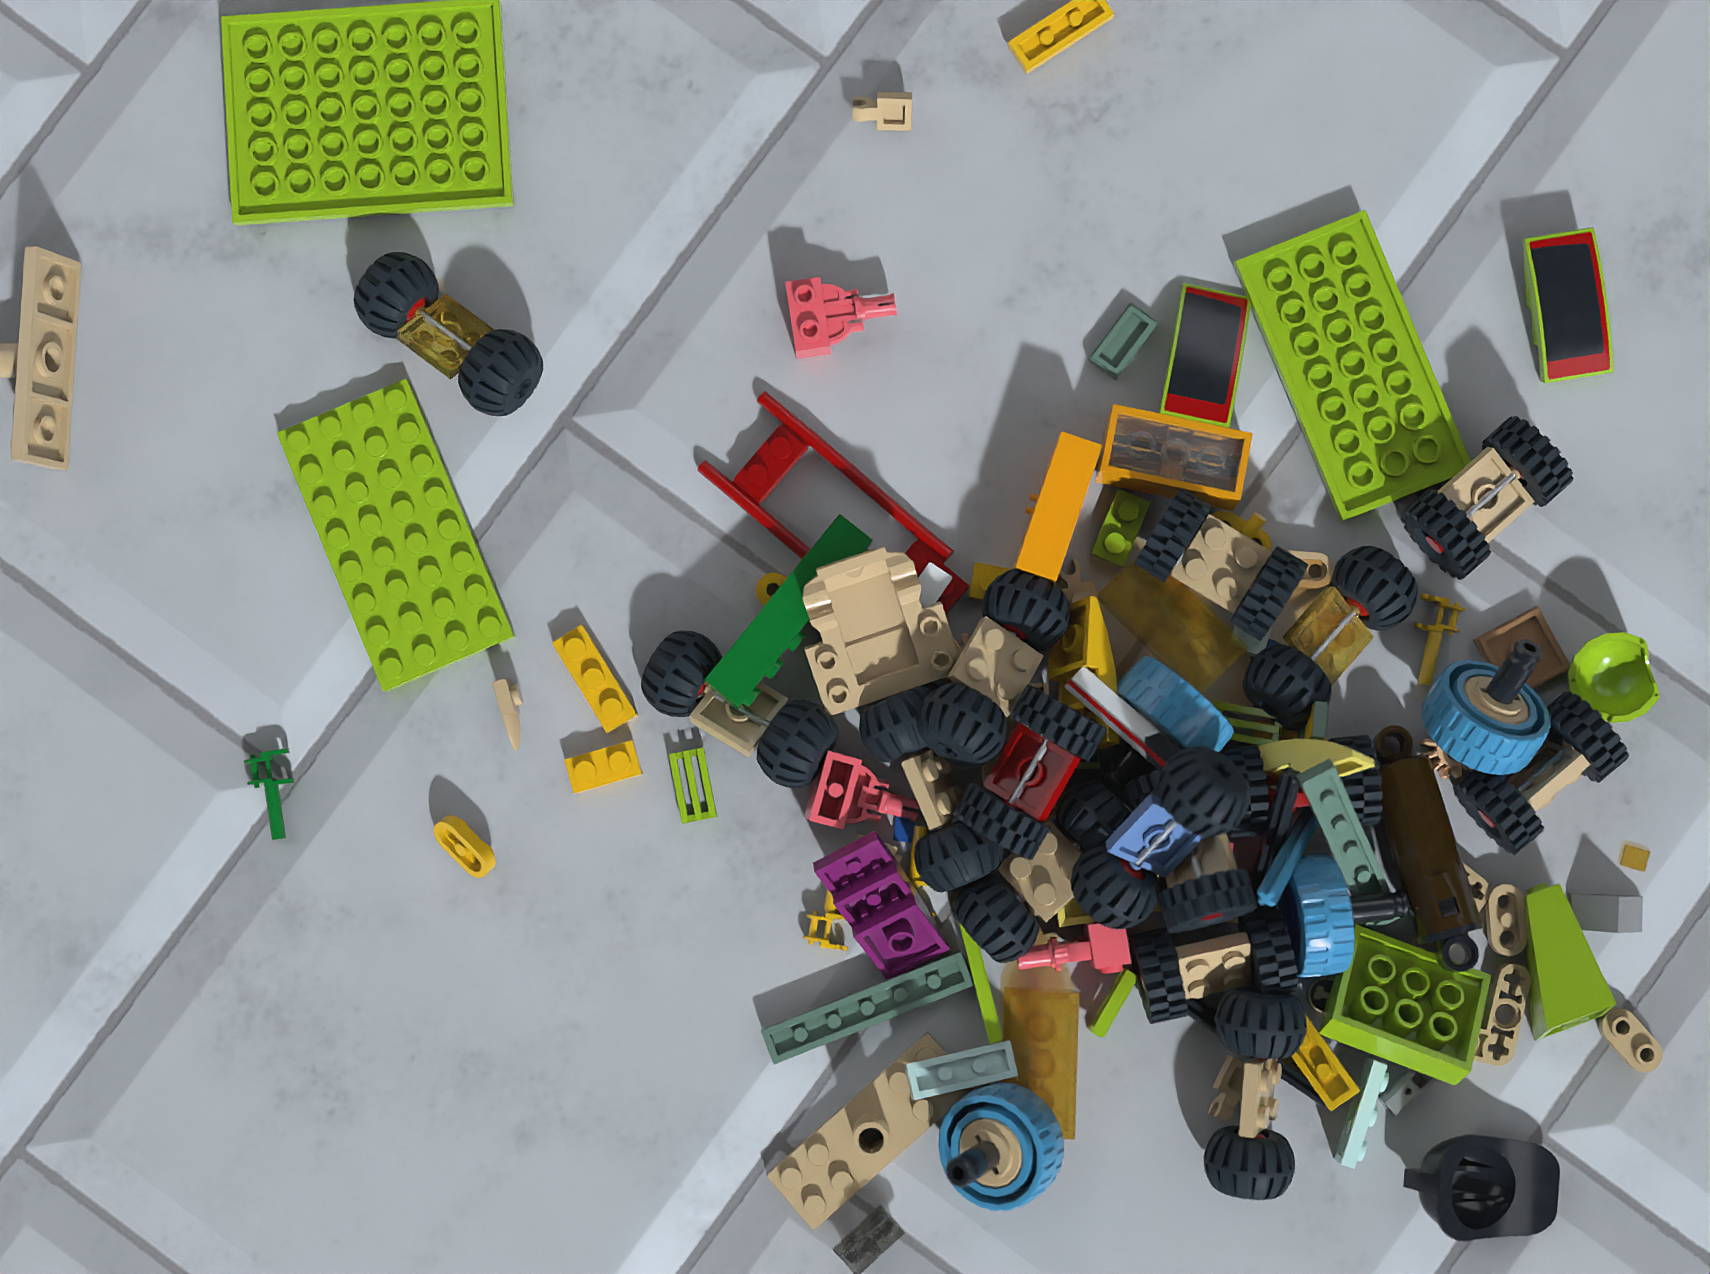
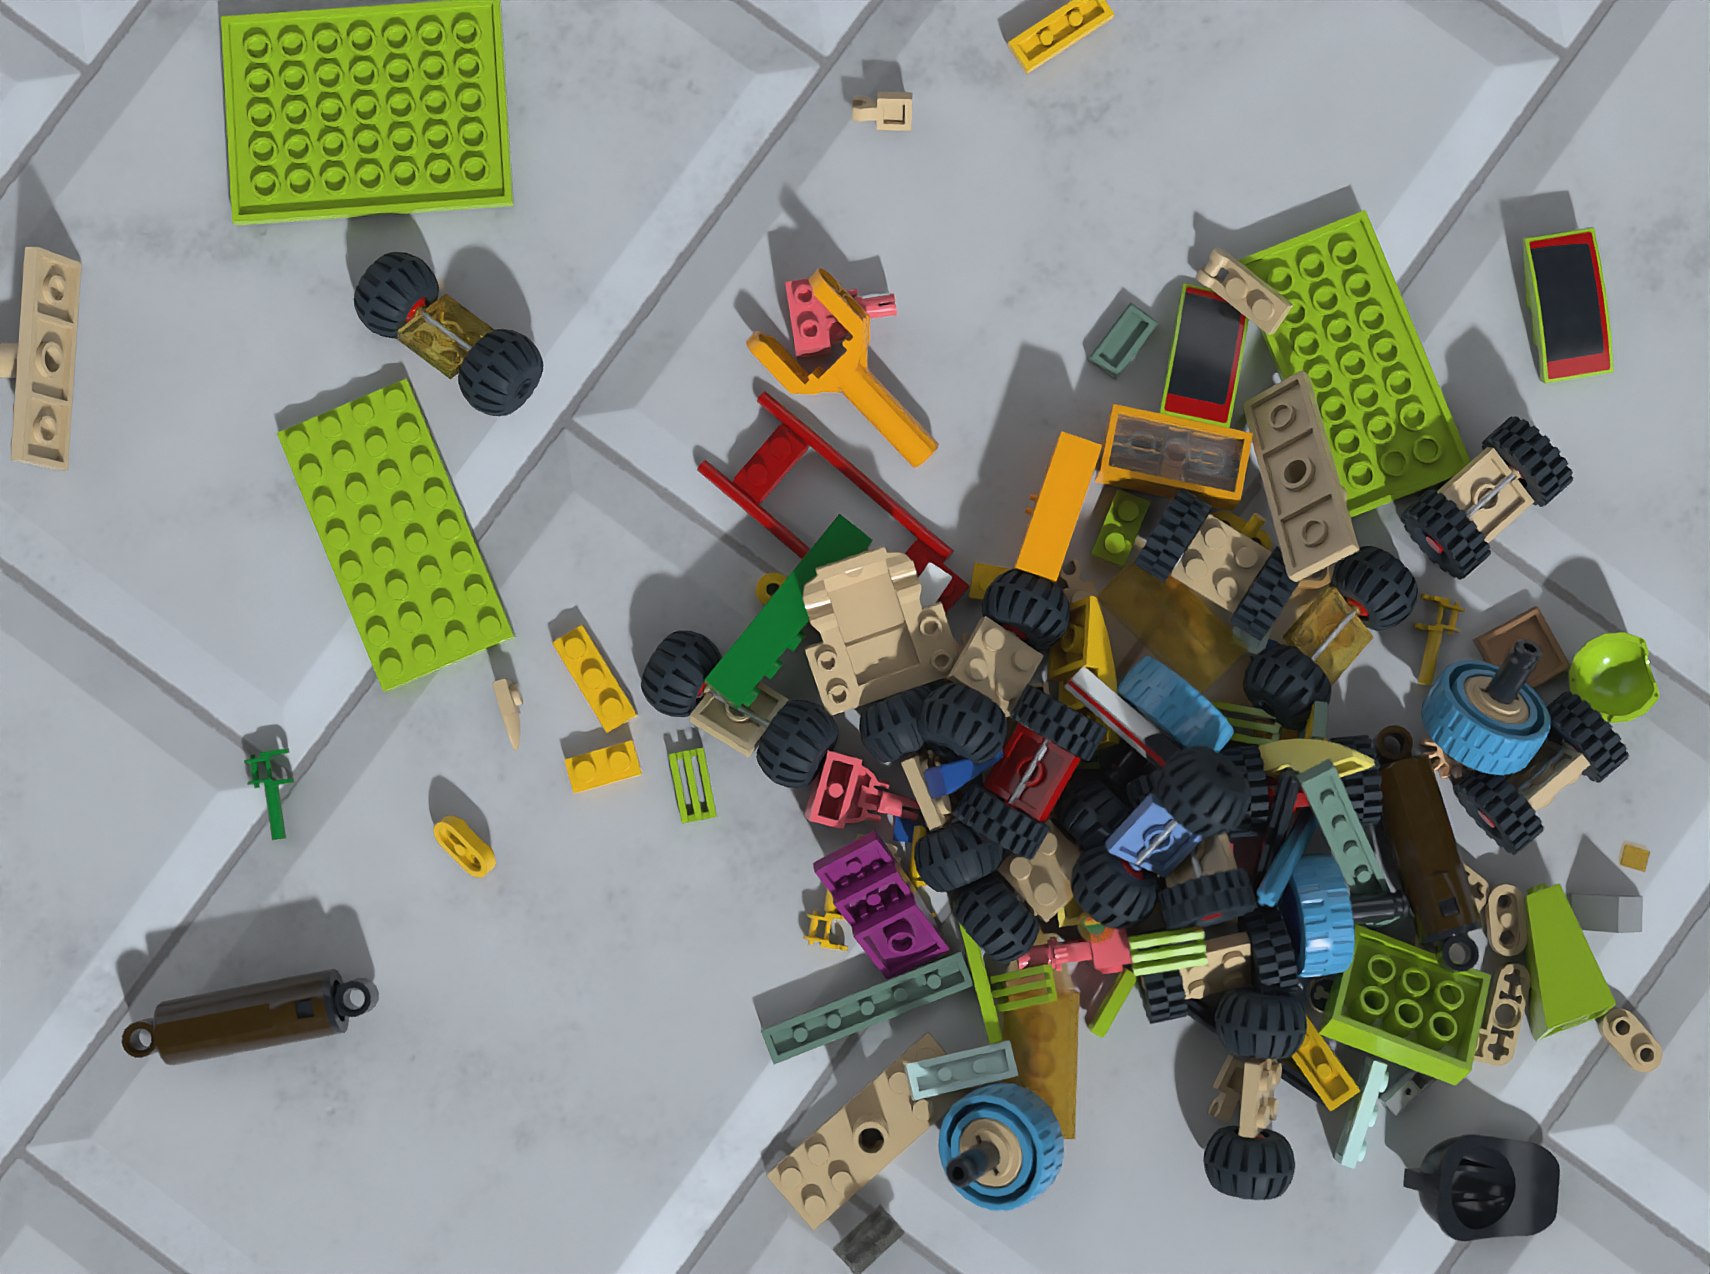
none -> dark brown piece [122,969,379,1066]
none -> light orange piece [746,268,939,468]
none -> blue slope [924,750,1004,798]
none -> lime tile [990,964,1057,1012]
none -> clear yellow tile [1077,911,1115,943]
none -> lime tile [1128,926,1208,976]
none -> tan plate [1195,247,1293,335]
none -> tan plate [1242,370,1359,582]

